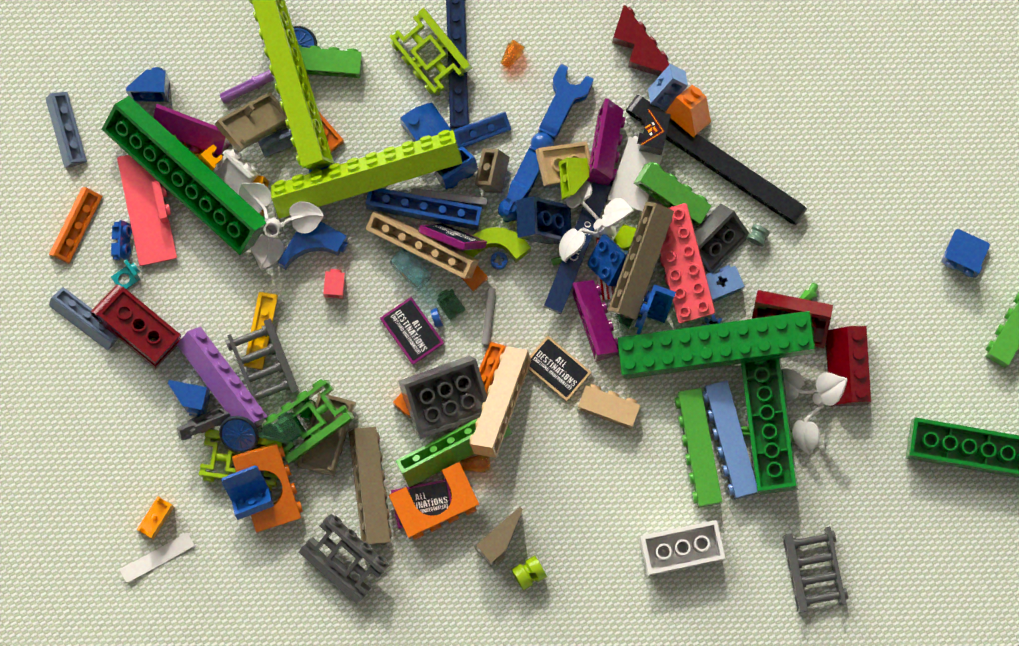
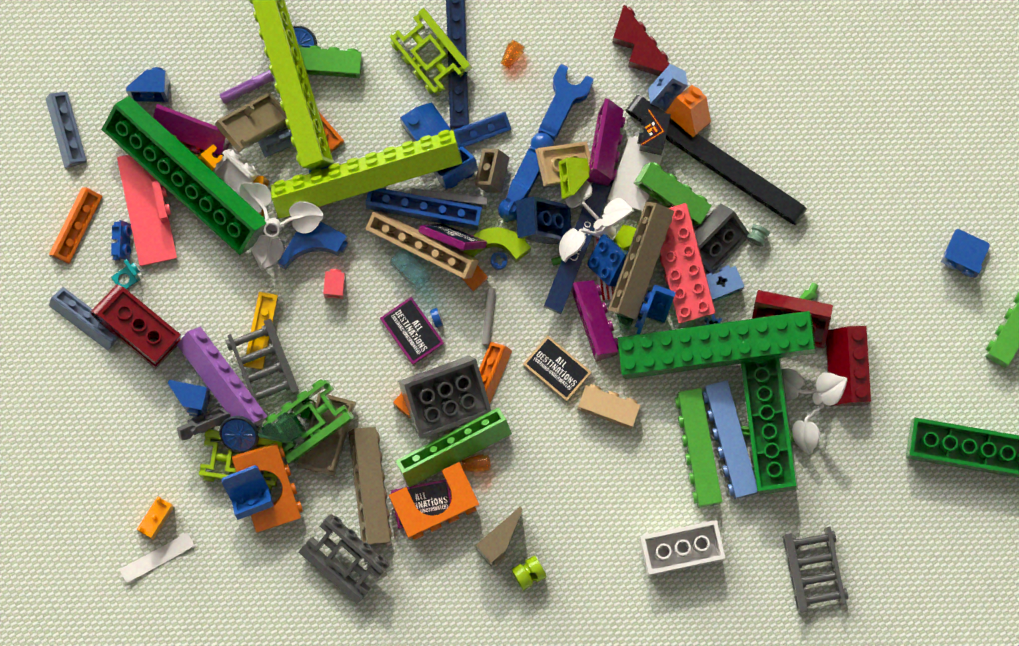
clear green bracket [437,289,466,321] -> none
brick [469,347,531,458] -> none

